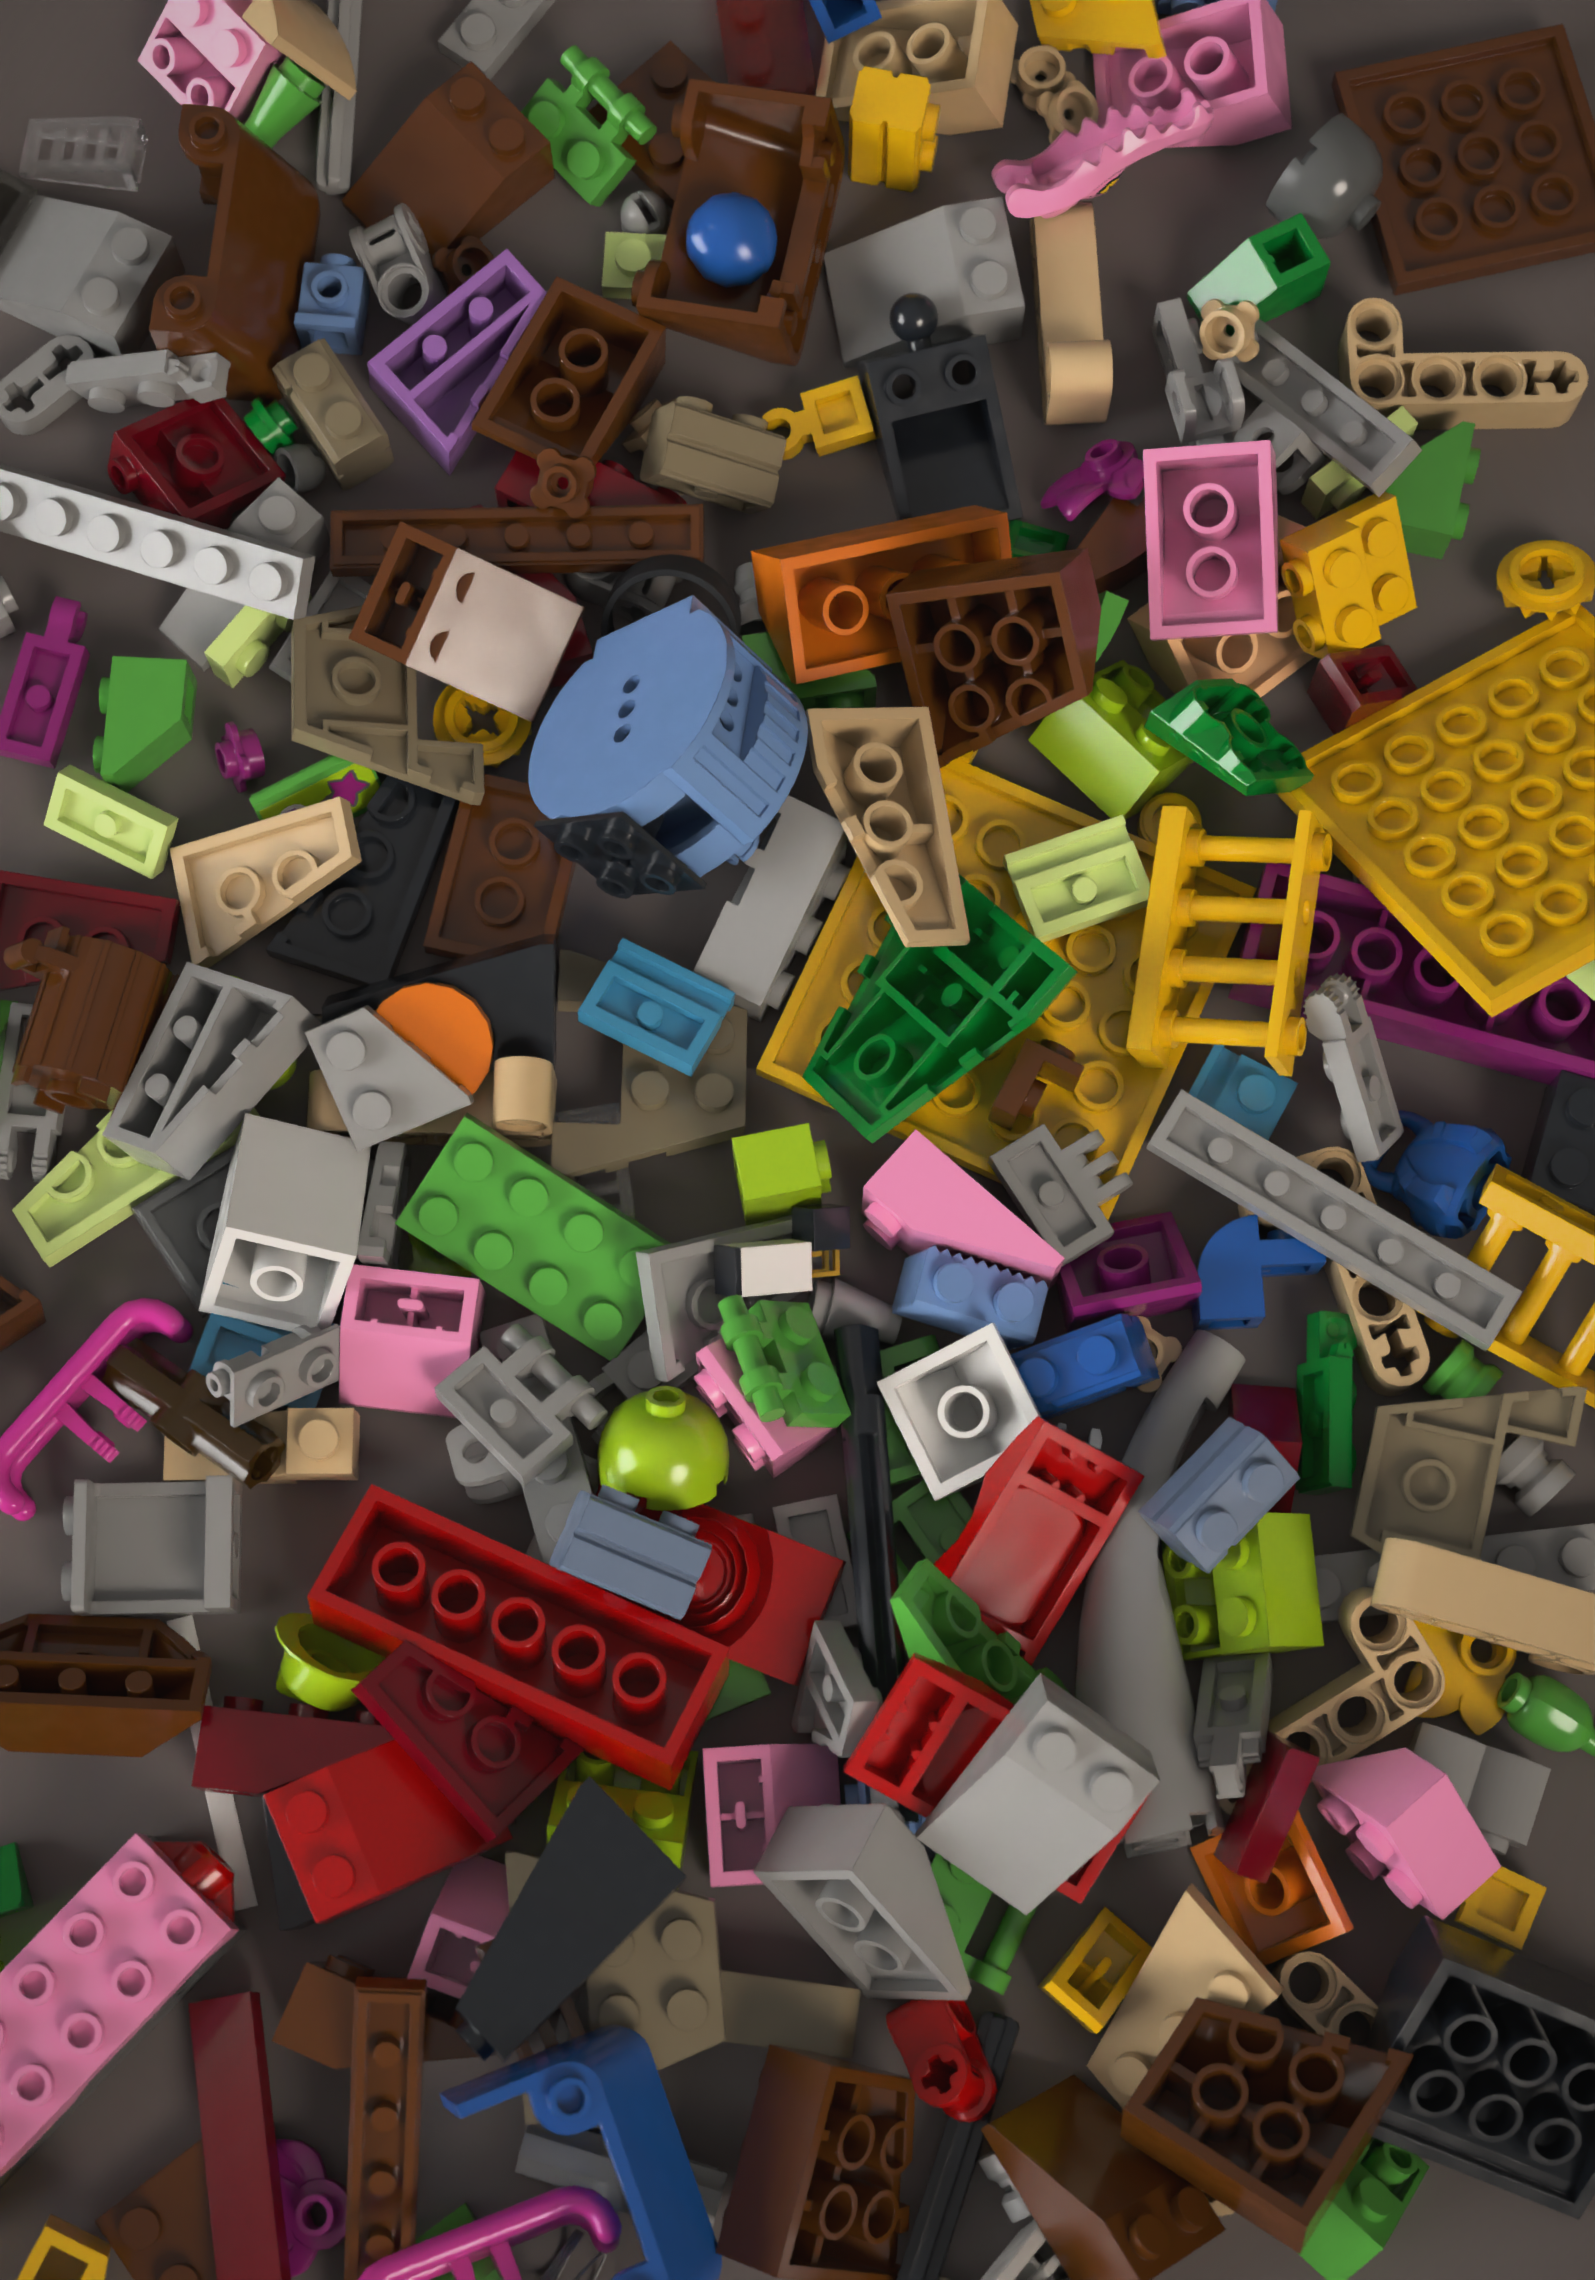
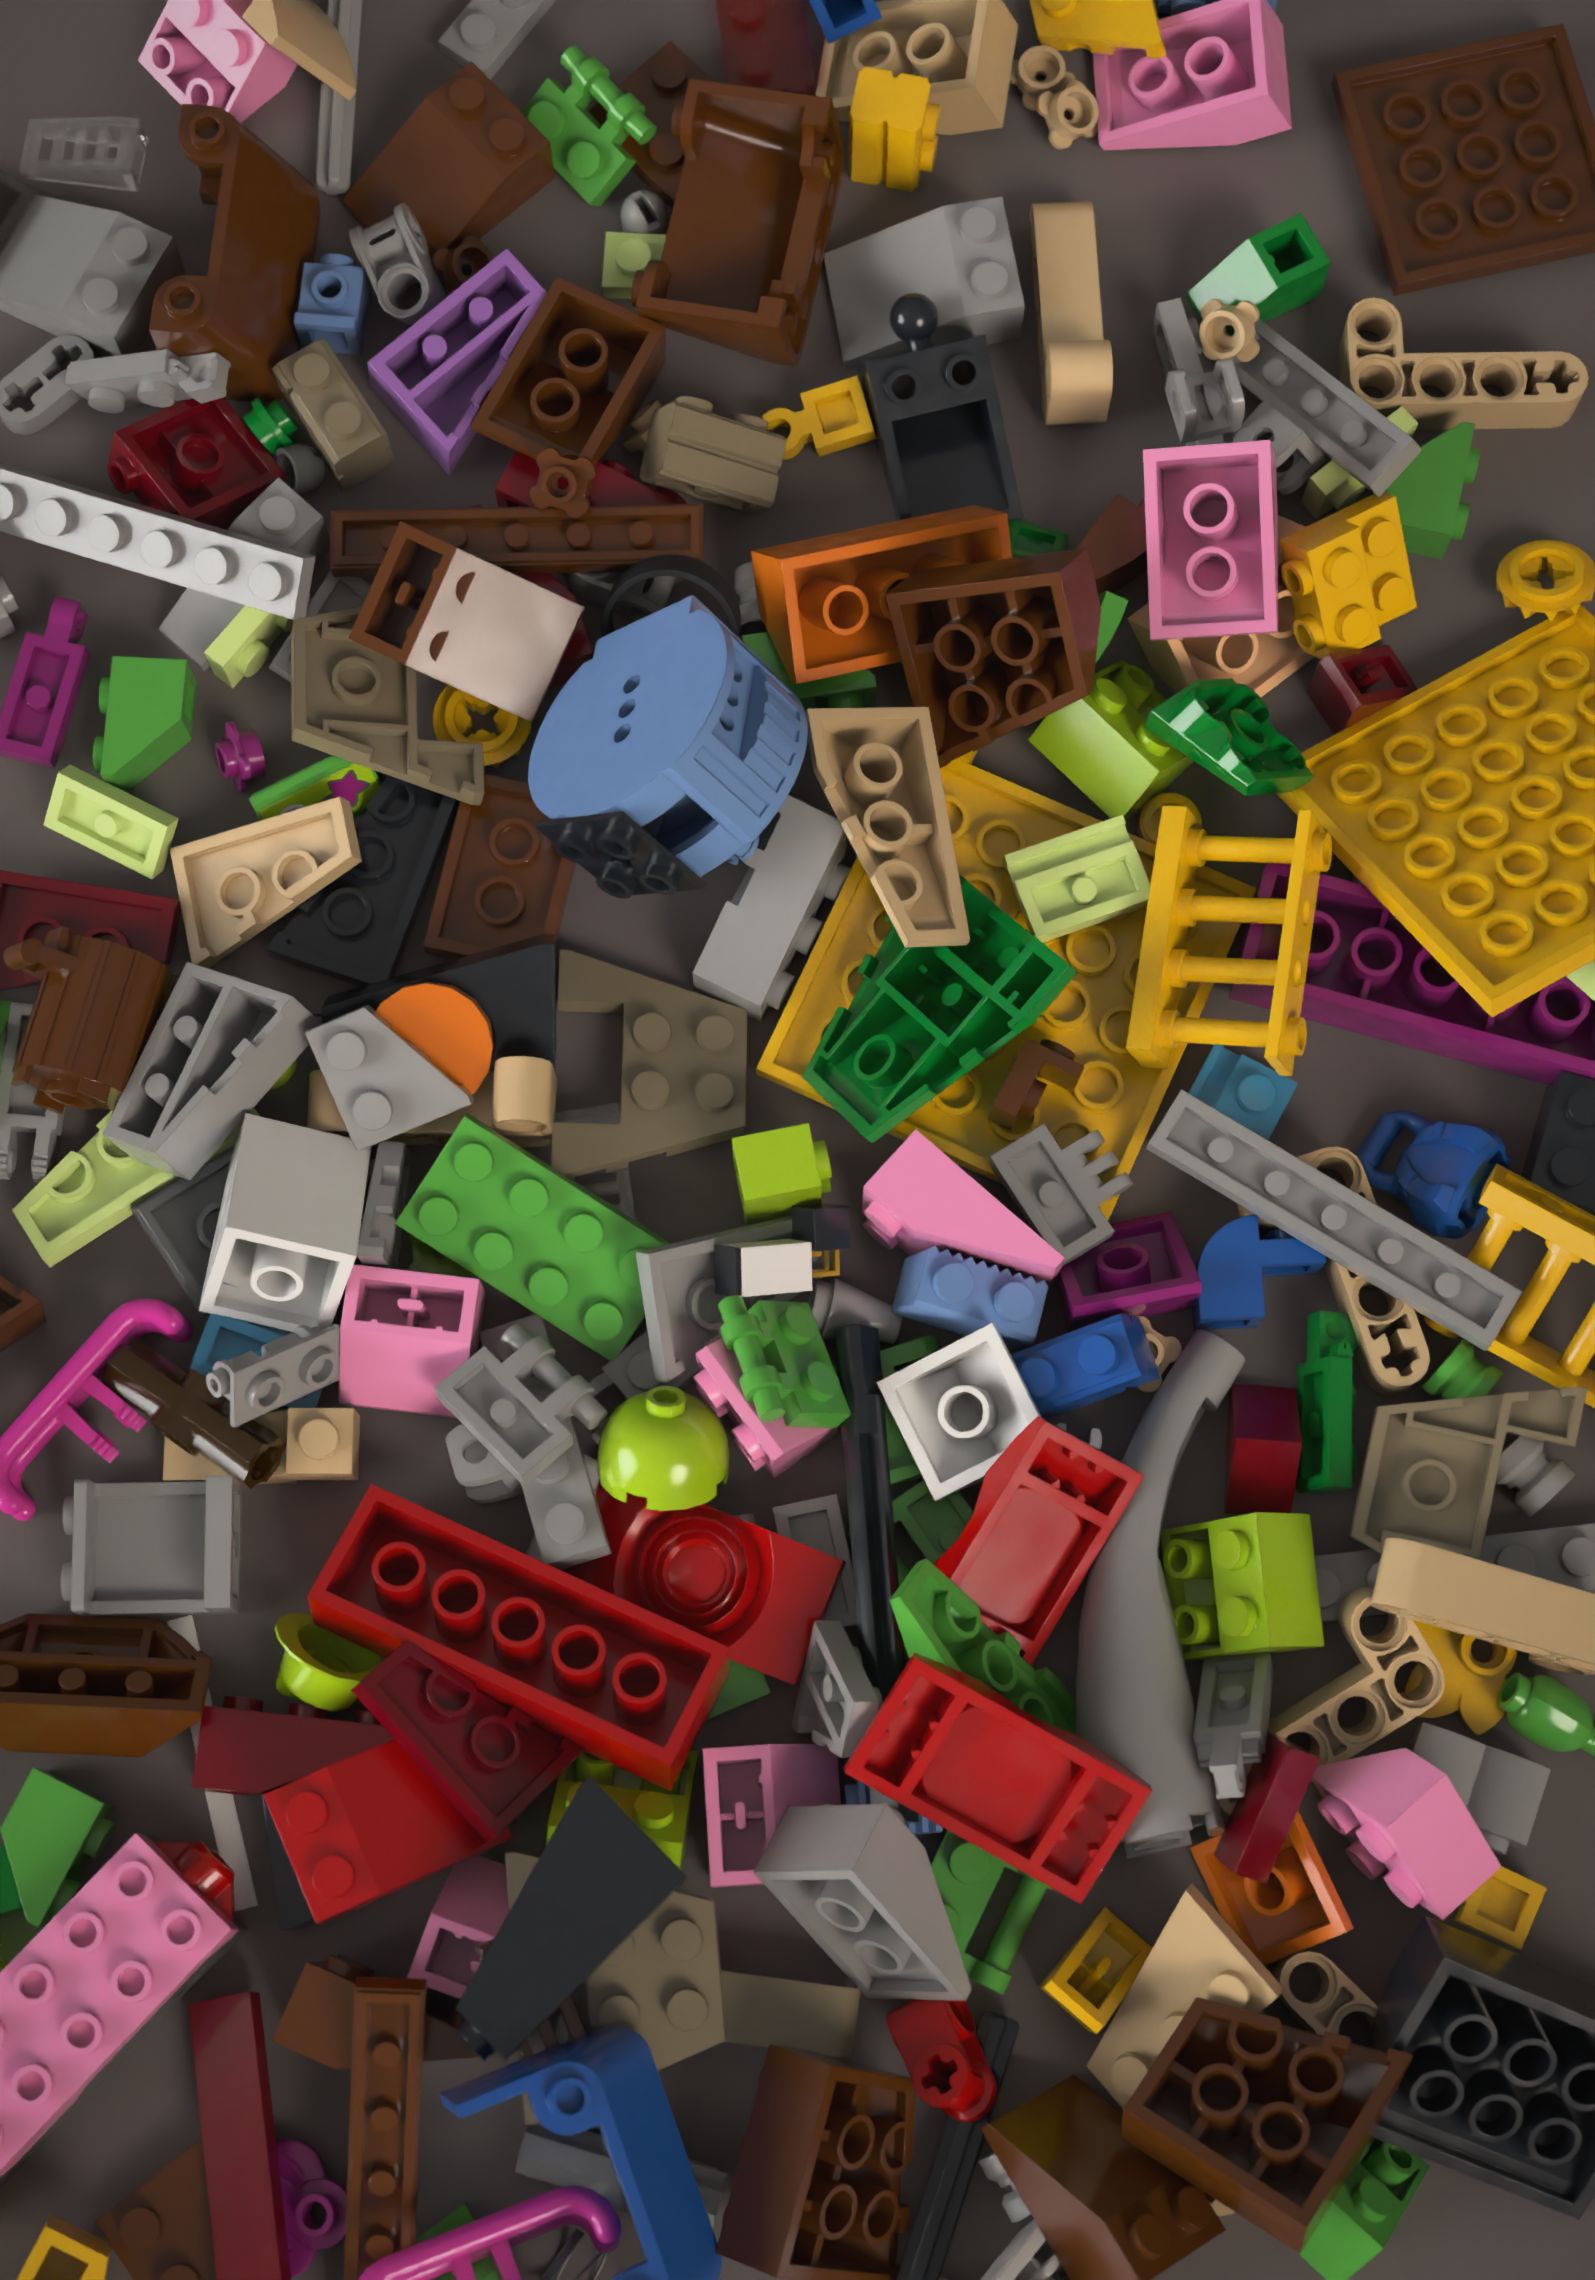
bright green cone [244,56,326,148] -> none
sand blue brick [549,1484,712,1620] -> none
dark azure plate [578,937,735,1077] -> none
blue hair [686,192,778,288] -> none
light grey slope [915,1673,1160,1915] -> none
bright pink animal [992,88,1214,219] -> none
magenta plate [1040,439,1144,522] -> none
sand blue brick [1138,1417,1300,1574] -> none
dark grey cylinder [1266,113,1383,240] -> none
light grey hinge [1302,973,1404,1163] -> none
none -> bright green slope [0,1767,116,1927]

